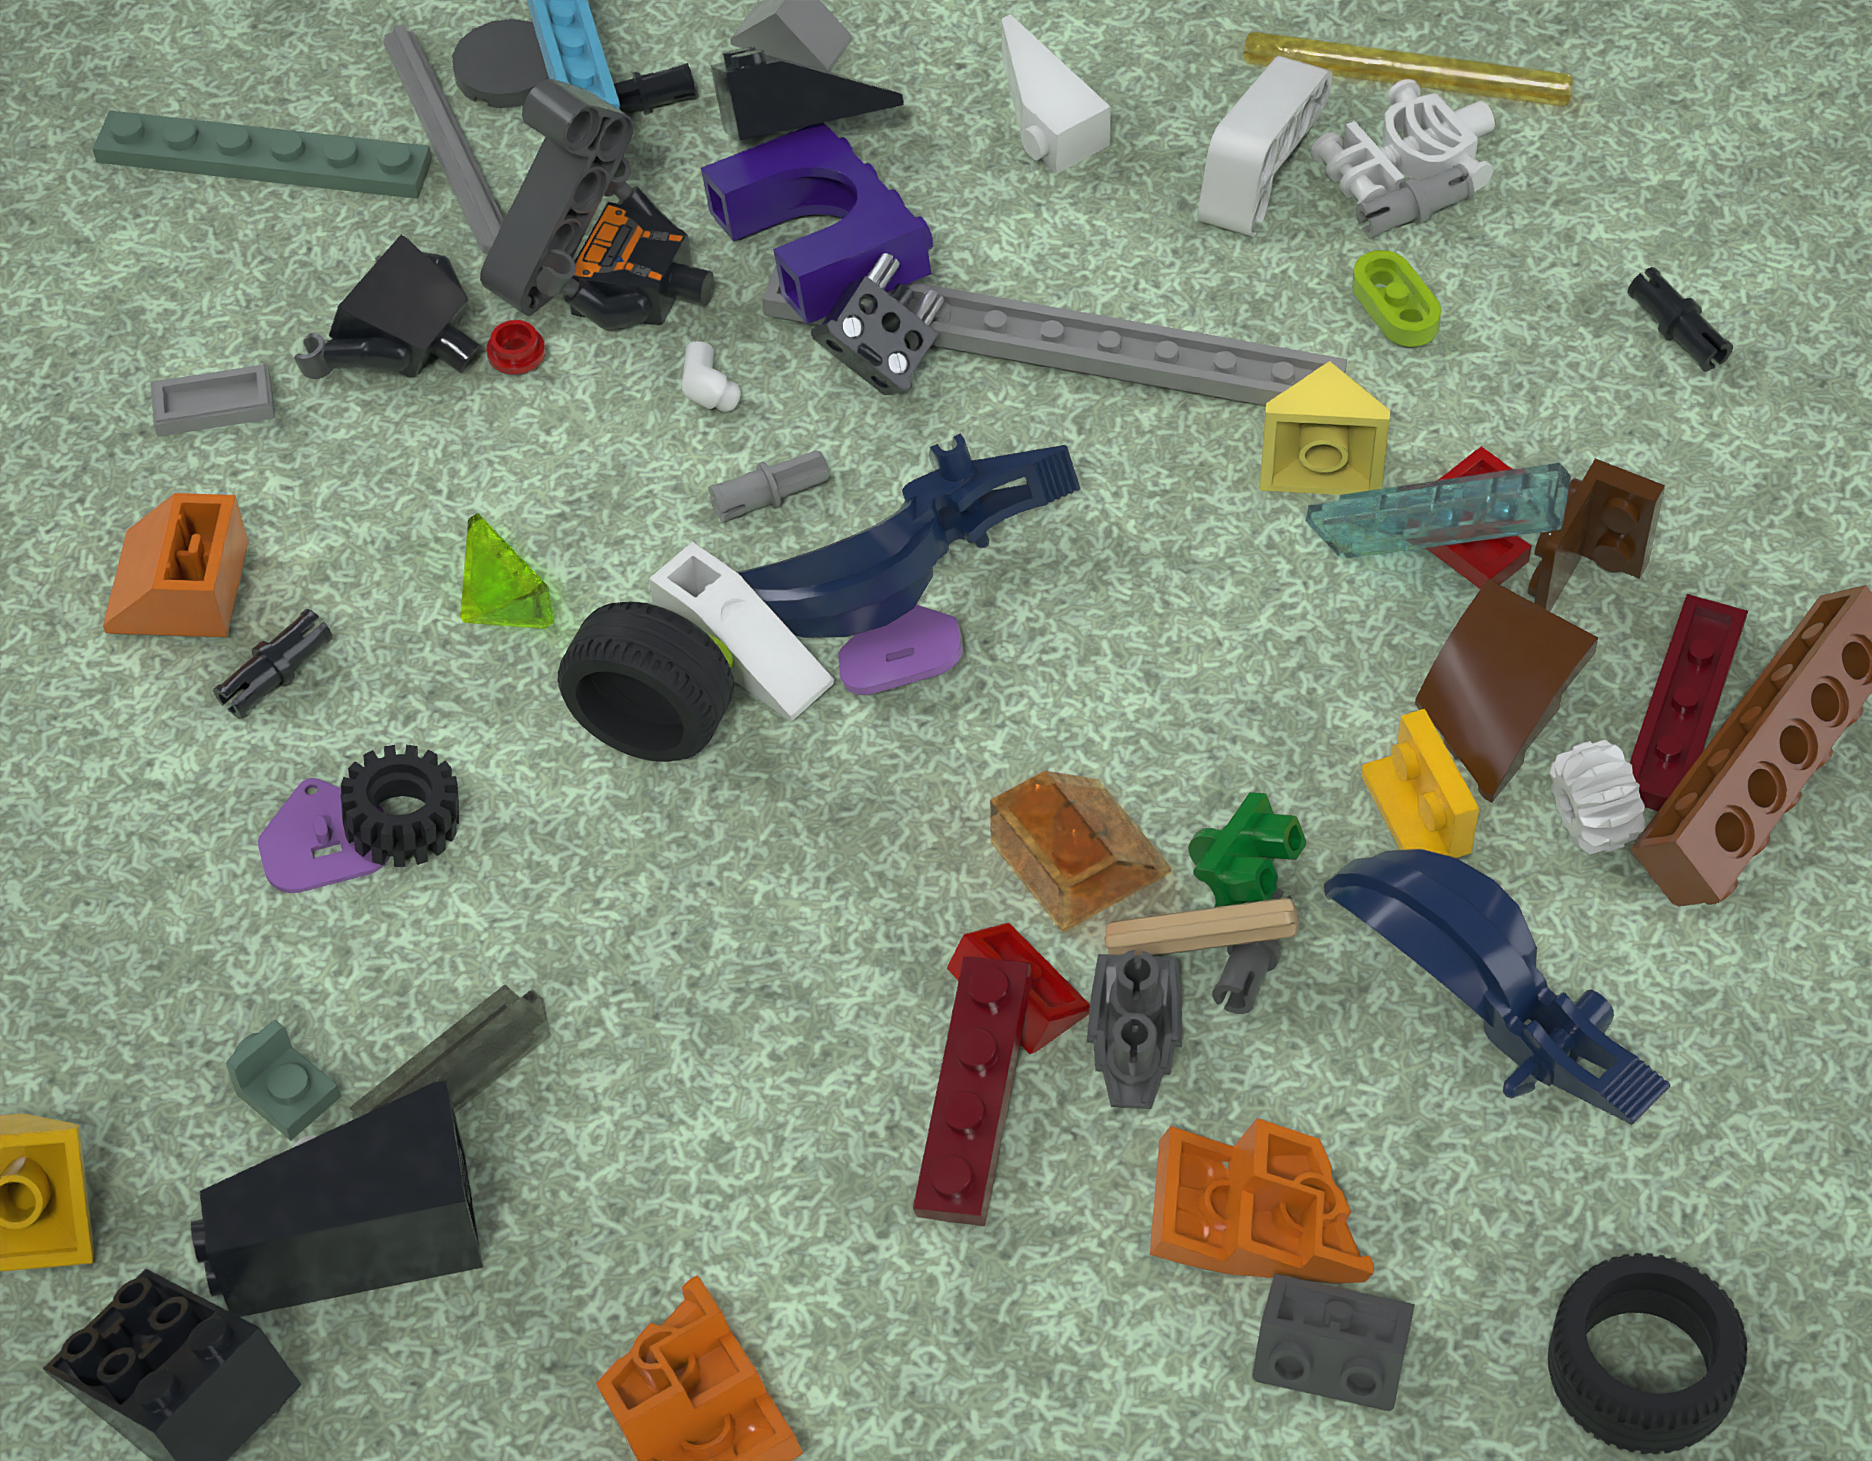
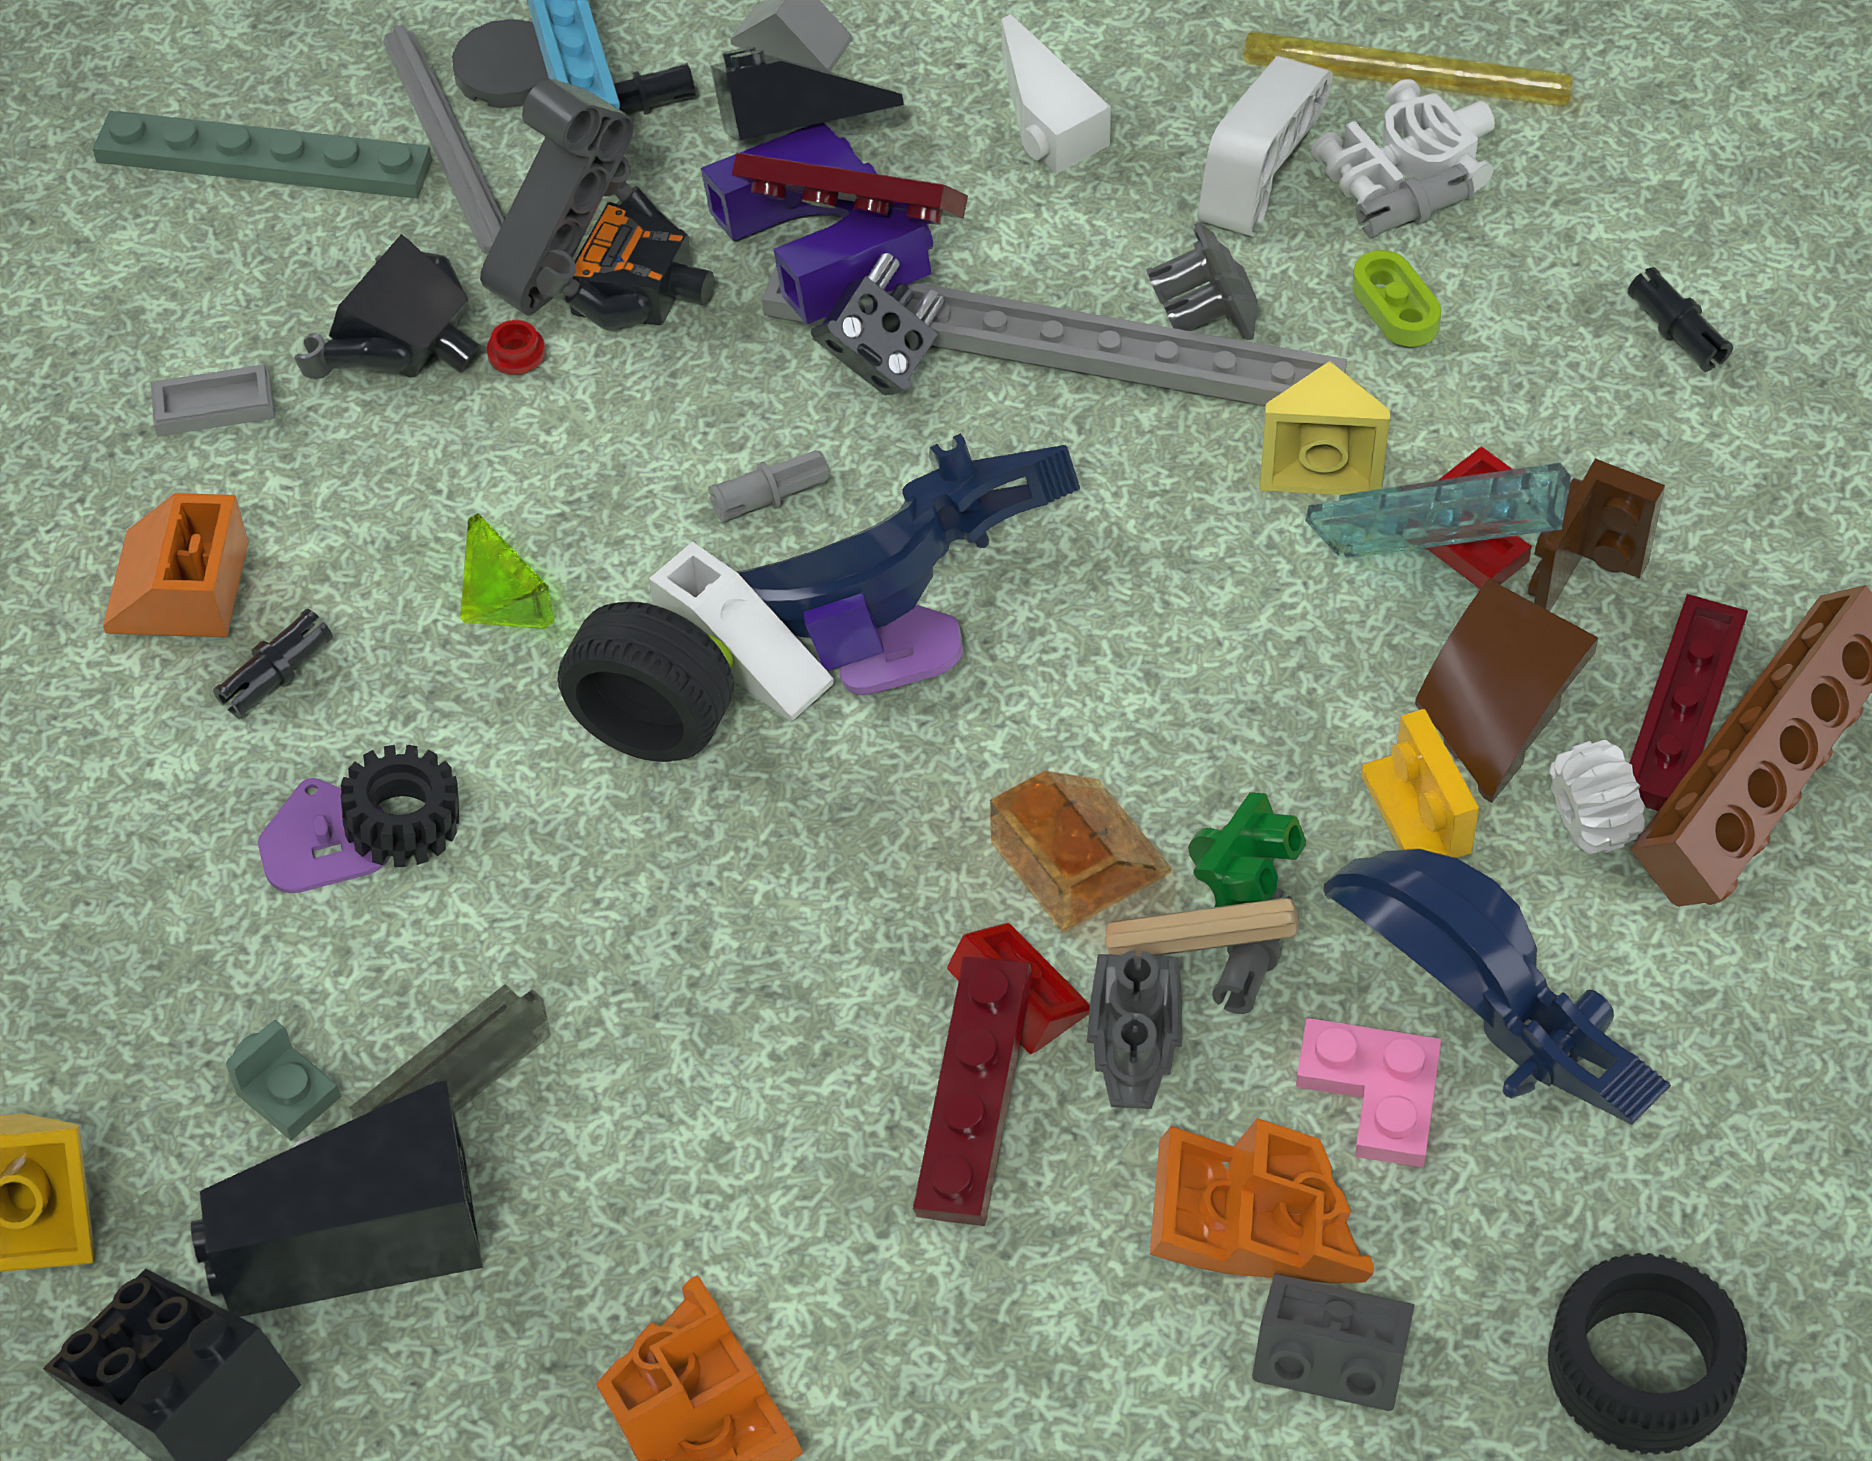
white arm [682,341,741,412] -> none
none -> dark red plate [732,152,968,225]
none -> dark purple tile [803,593,884,671]
none -> dark grey connector [1146,222,1258,340]
none -> bright pink plate [1296,1018,1441,1168]

